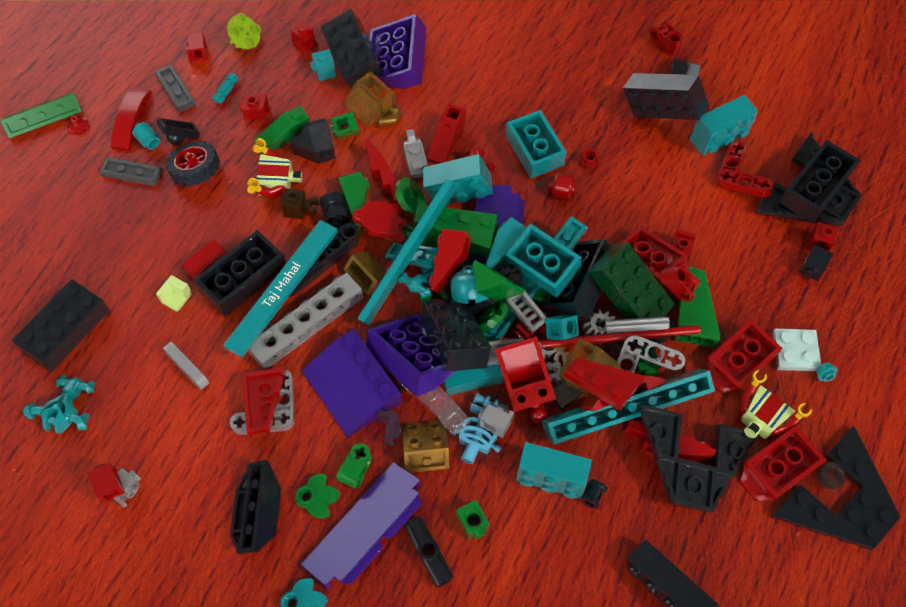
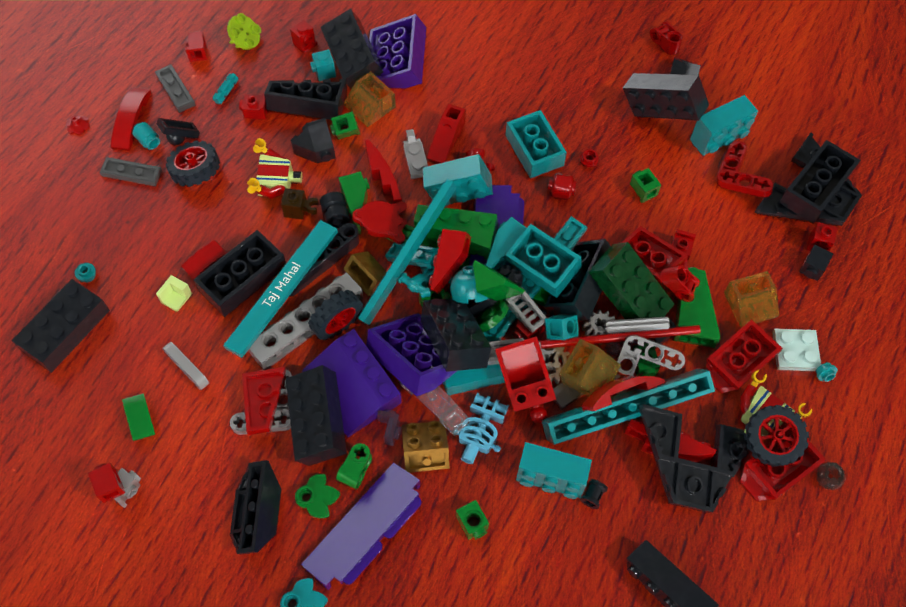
green fence [0,91,82,138] -> none
teal piece [23,375,95,434] -> none
green slope [253,105,310,155] -> none
pearl gold arm [378,106,401,127] -> none
green plate [395,178,426,216] -> none
black piece [404,516,454,588] -> none
light grey brick [478,404,514,438] -> none
red wing [563,357,645,411] -> none
black wing [771,426,901,551] -> none
none -> teal plate [75,263,96,283]
none -> green slope [122,393,155,441]
none -> black wedge [264,79,347,120]
none -> black brick [285,365,347,466]
none -> black wheel [308,290,363,340]
none -> green brick [630,168,661,203]
none -> clear yellow slope [724,271,779,327]
none -> black wheel [744,405,809,466]

